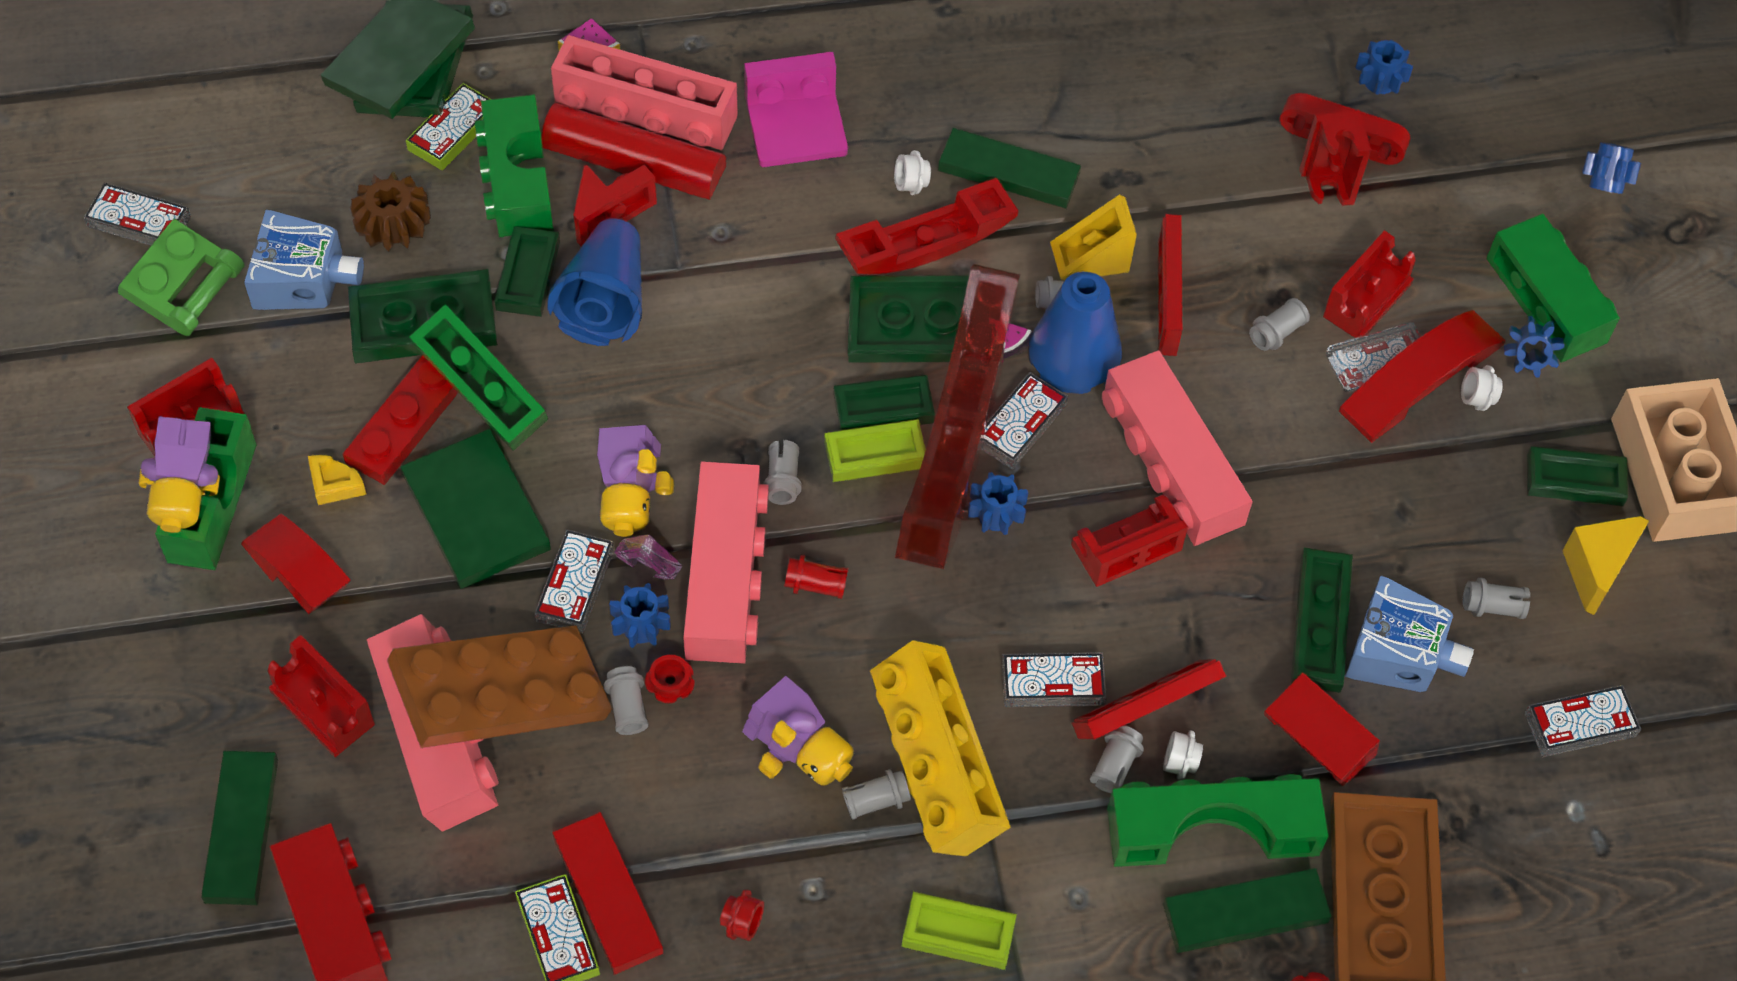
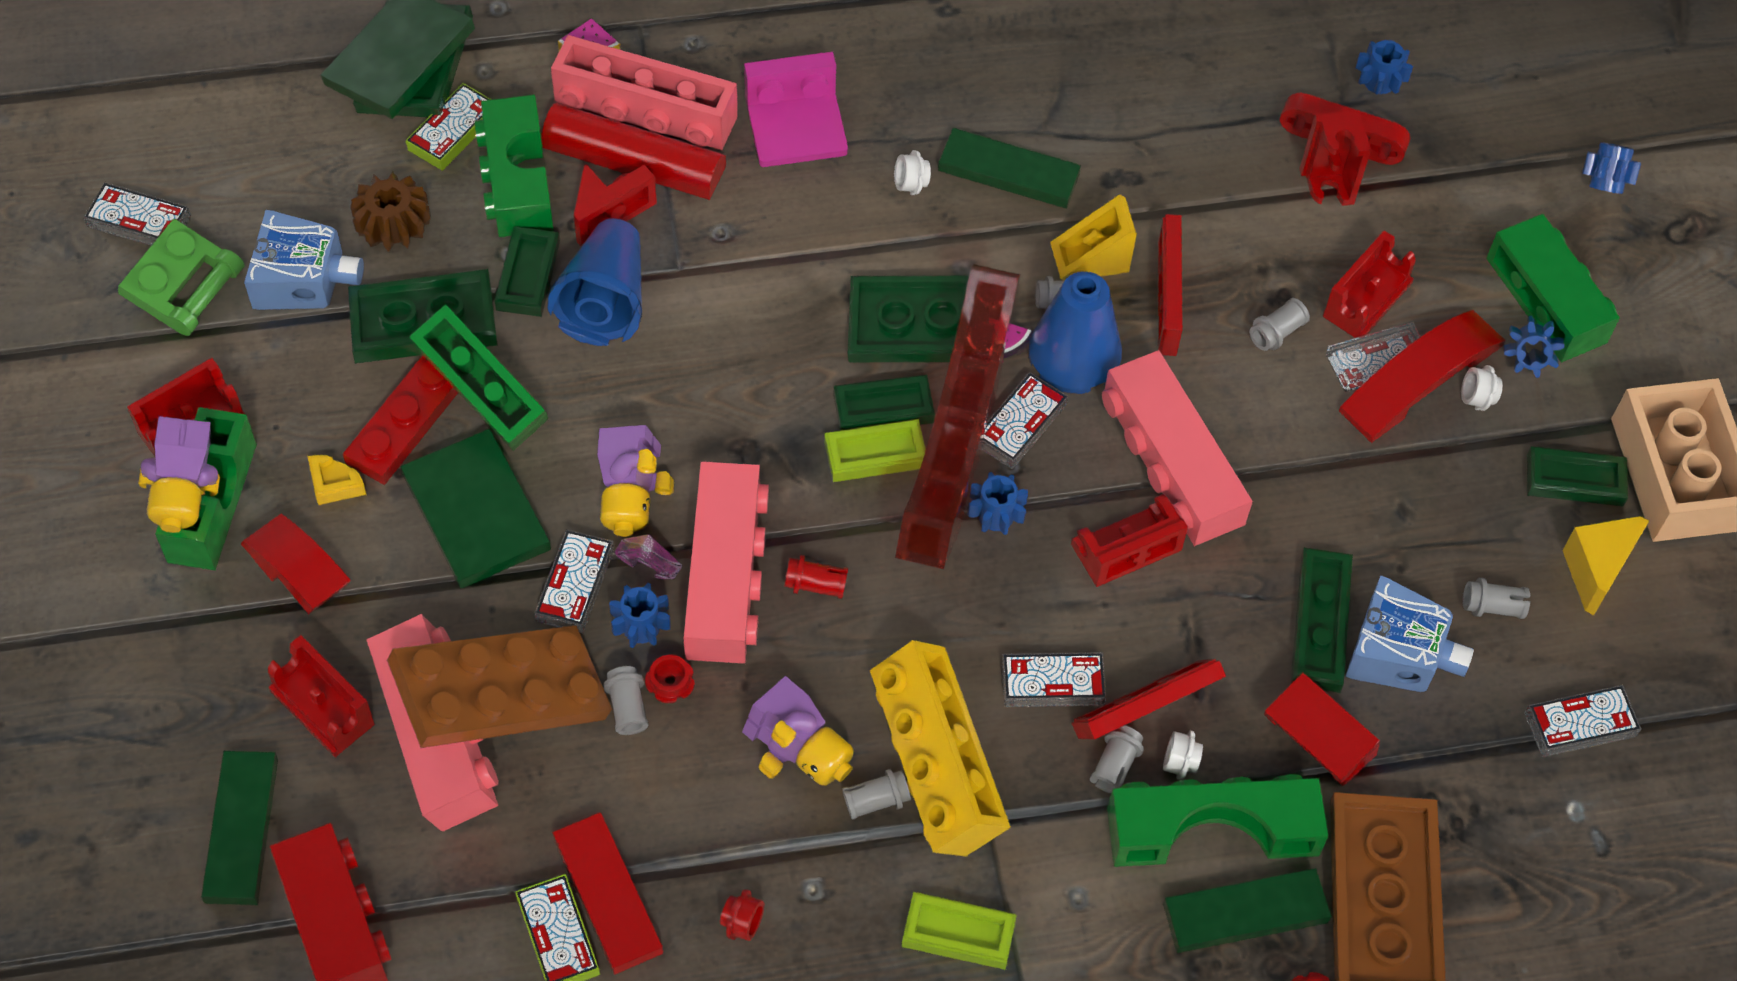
light grey pin [763,440,802,505] -> none
red slope [835,178,1019,274] -> none

